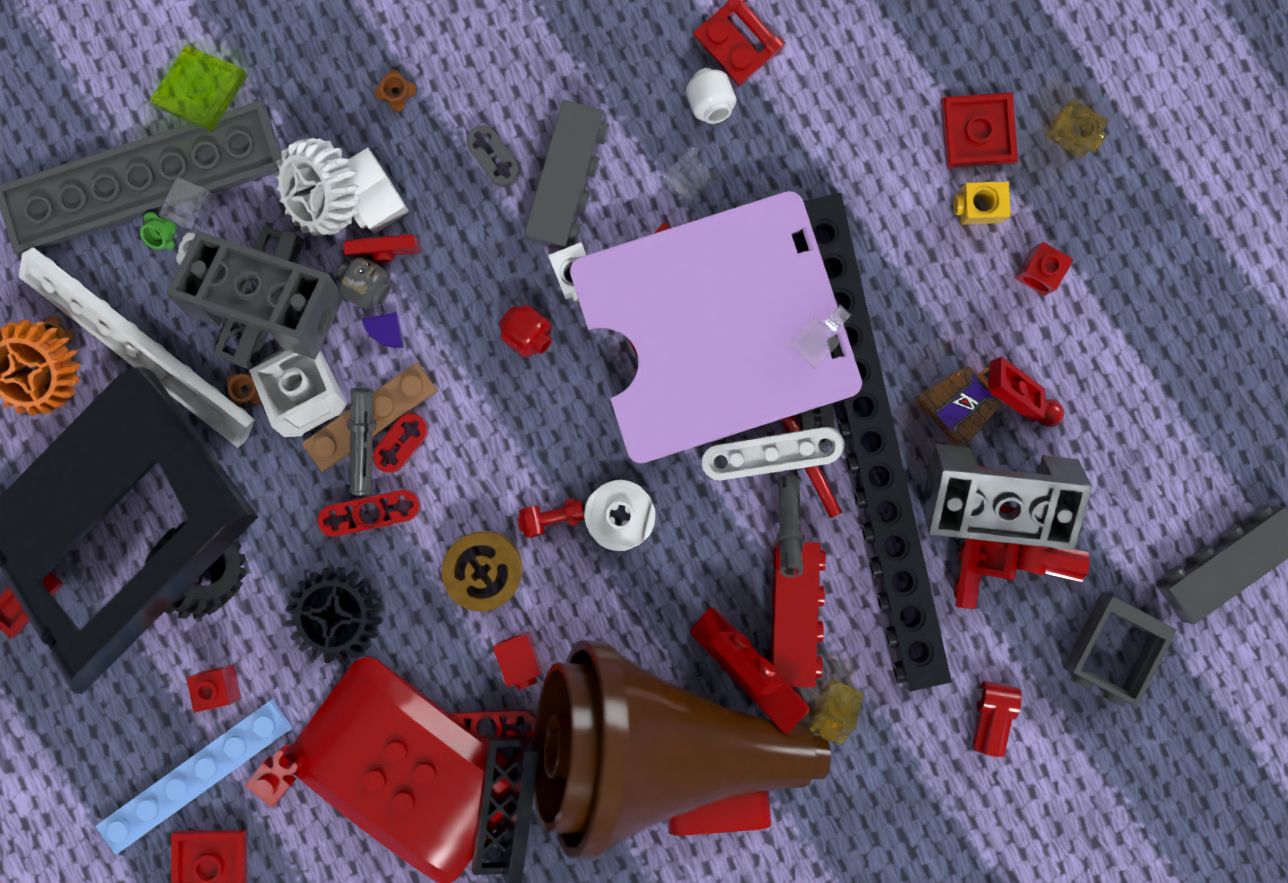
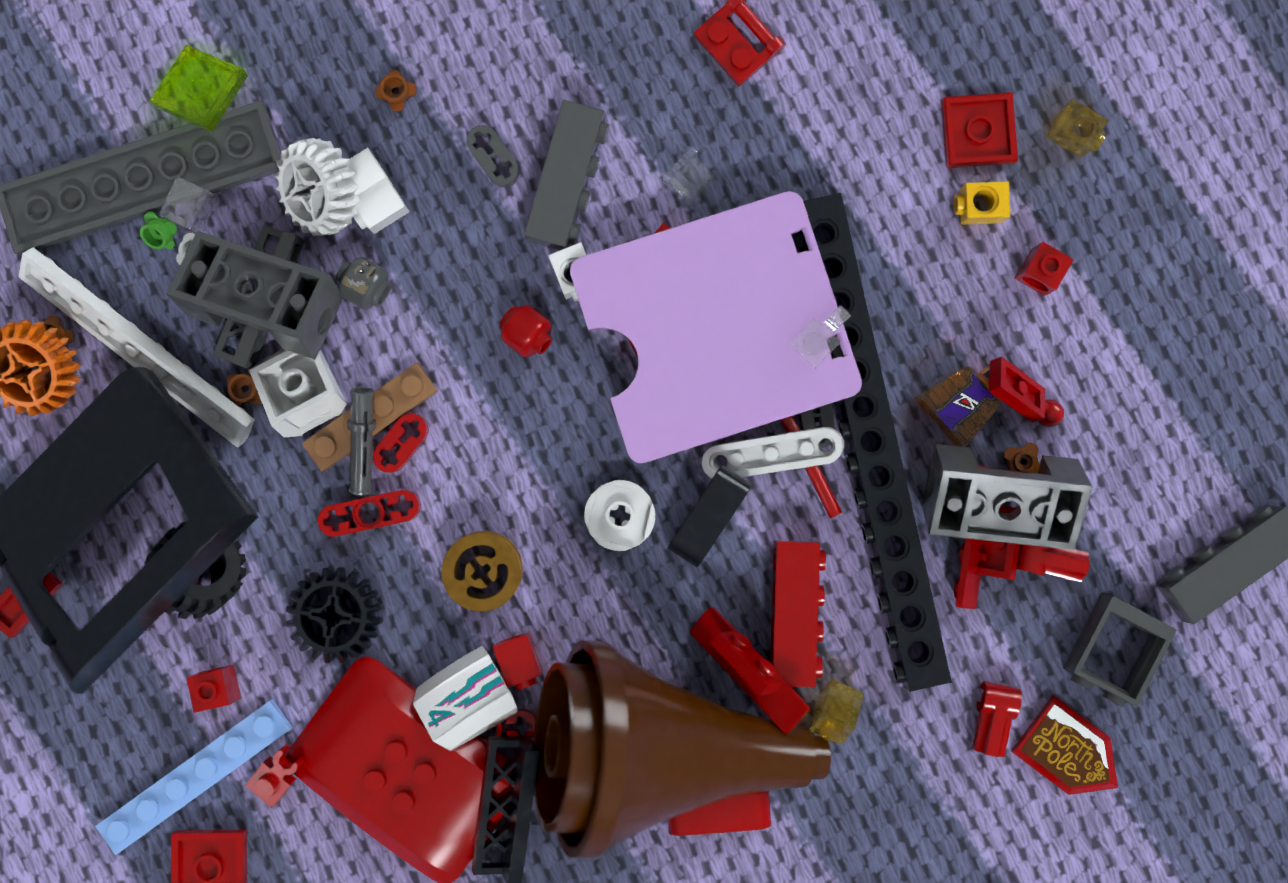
red plate [343,234,421,263] -> none
dark purple tile [362,312,404,348] -> none
red bar [517,498,585,539] -> none
white head [686,68,737,124] -> none
dark grey pin [776,474,805,578] -> none
none -> white slope [413,646,517,751]
none -> black beam [667,465,752,567]
none -> dark orange plate [1003,442,1040,474]
none -> tile [1011,695,1118,795]

